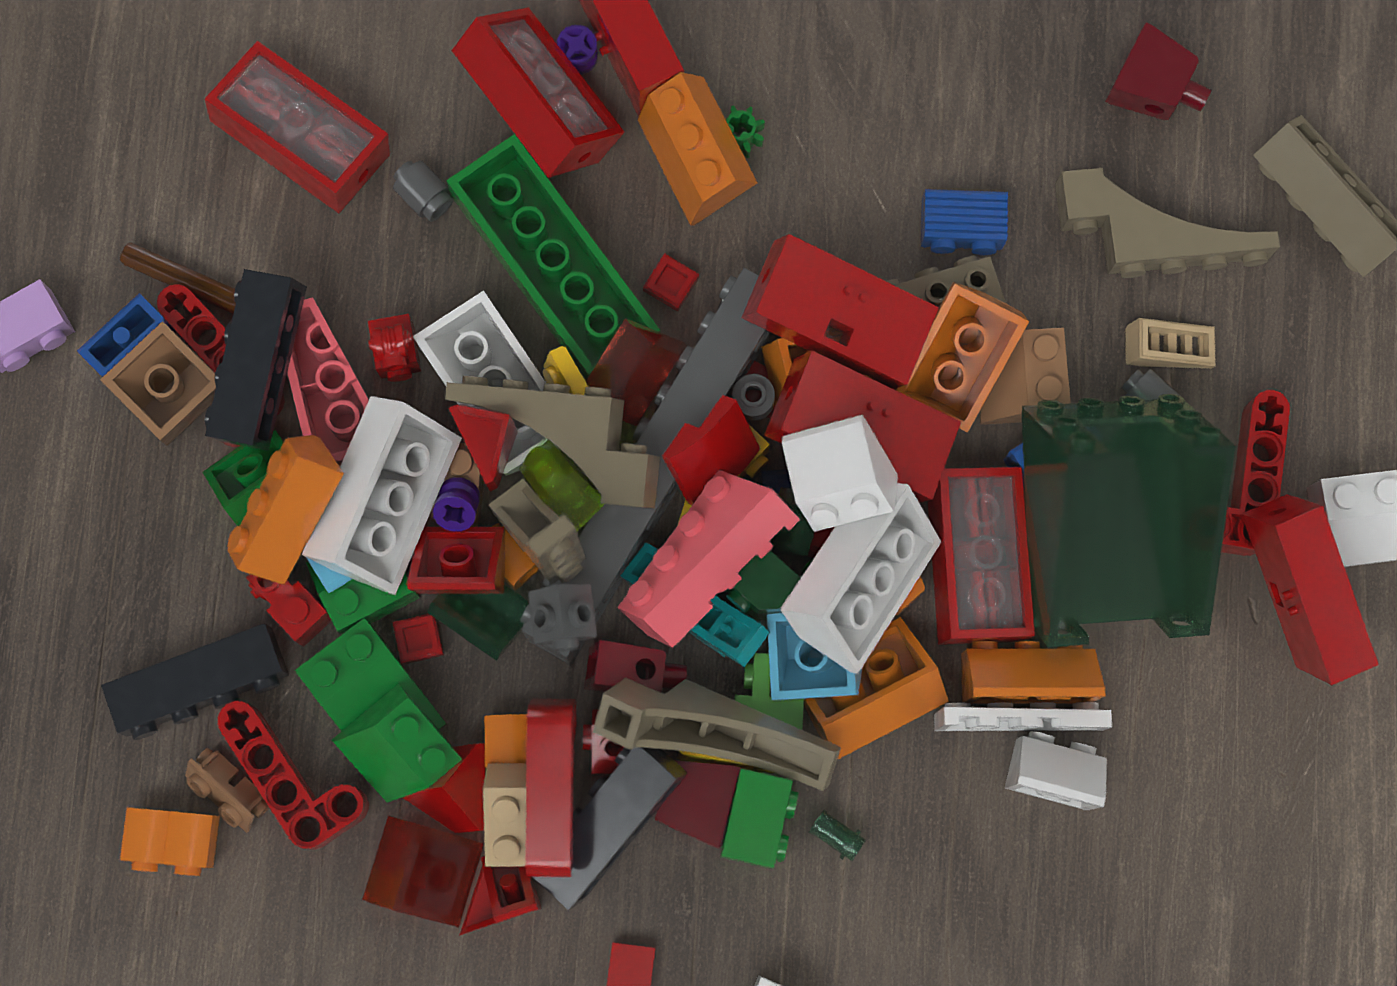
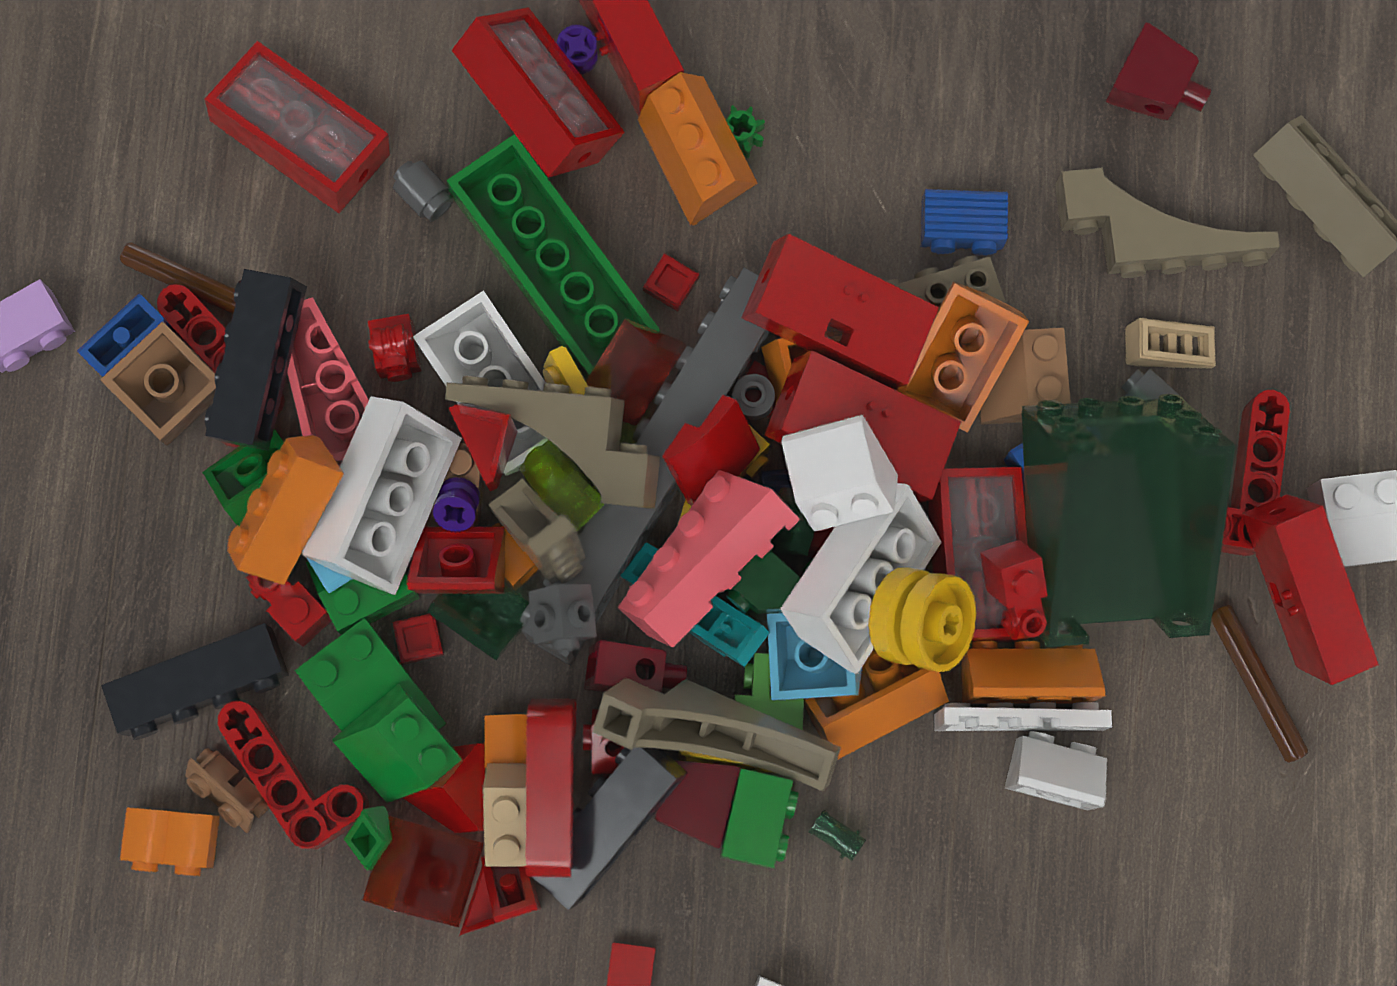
none -> green slope [344,806,392,871]
none -> yellow wheel [868,567,976,672]
none -> red brick [980,540,1047,640]
none -> reddish brown axle [1210,605,1308,762]

